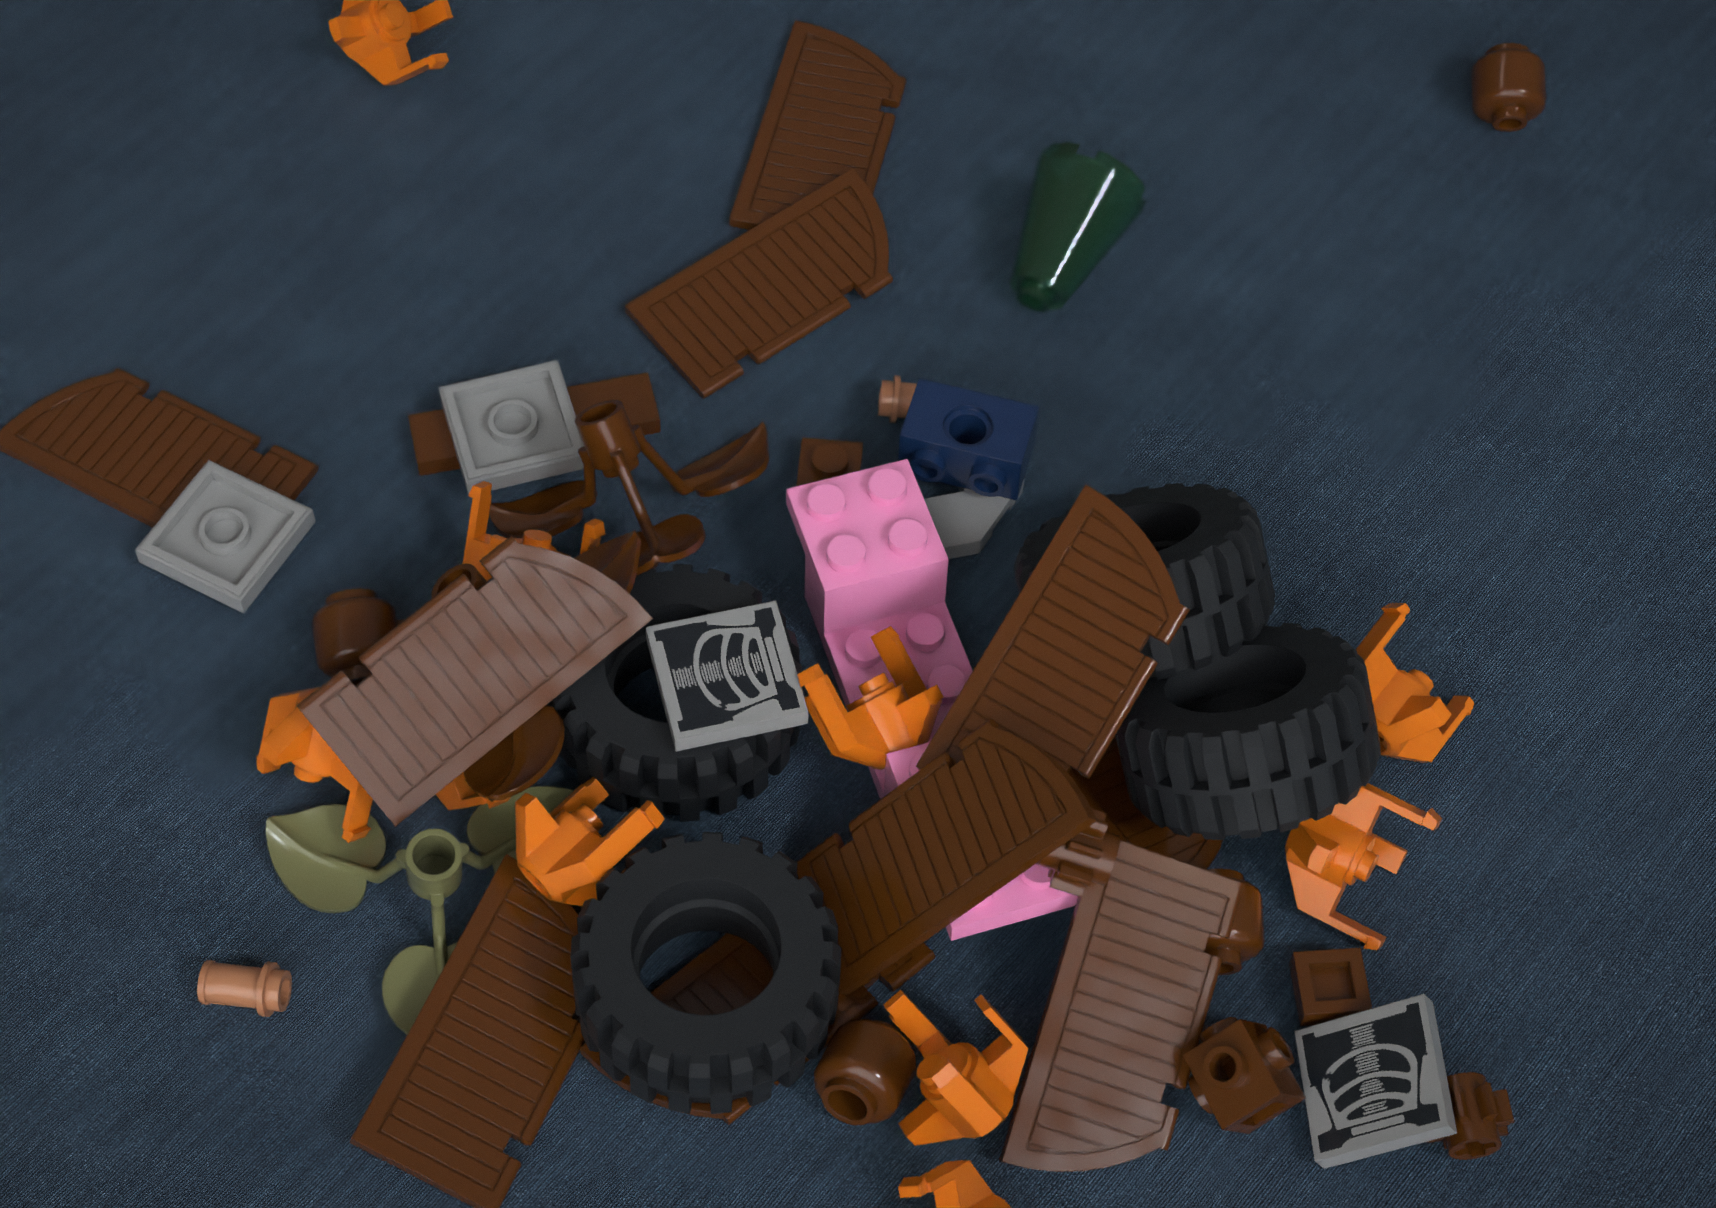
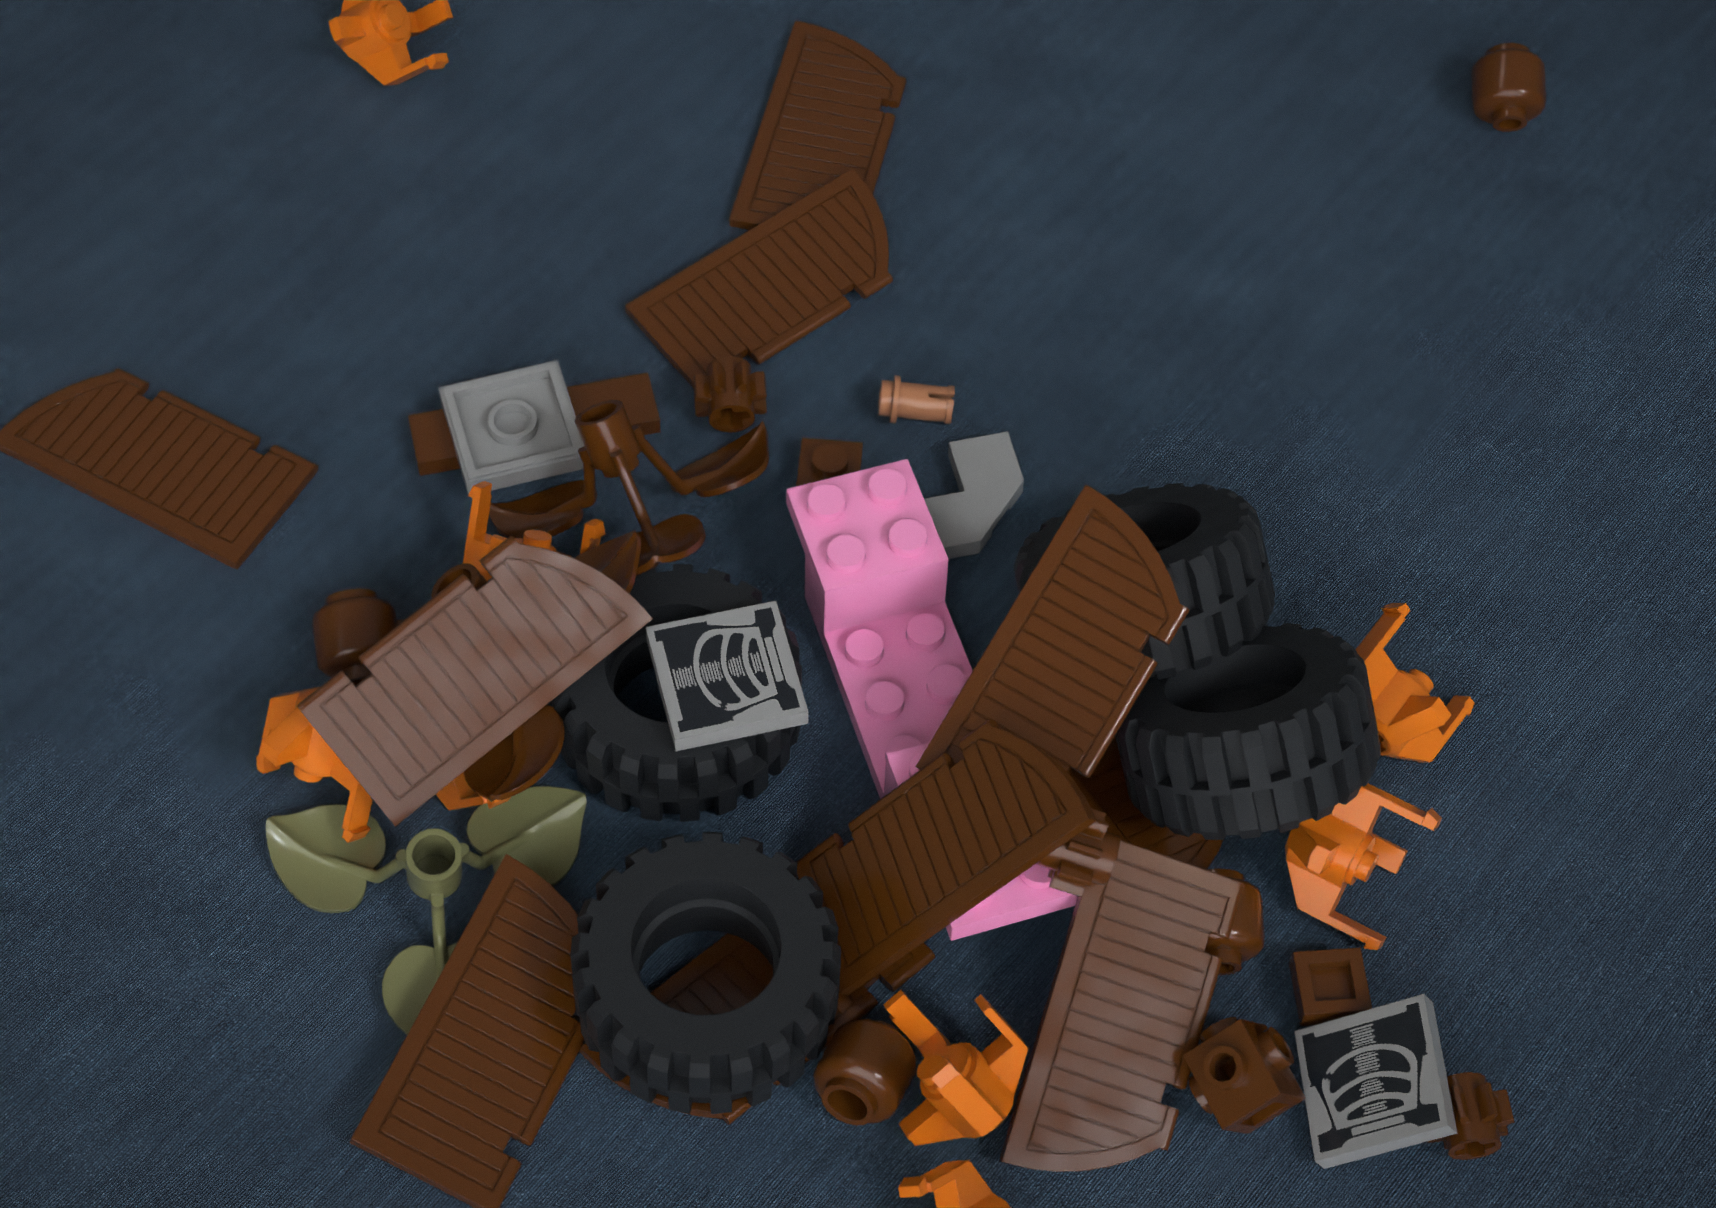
light grey tile [135,460,316,613] -> none
nougat pin [197,960,292,1017] -> none
orange piece [515,777,665,906] -> none
orange piece [797,626,944,770] -> none
dark blue brick [898,378,1039,501] -> none
clear green cone [1010,142,1146,313] -> none
none -> reddish brown gear [694,356,767,433]

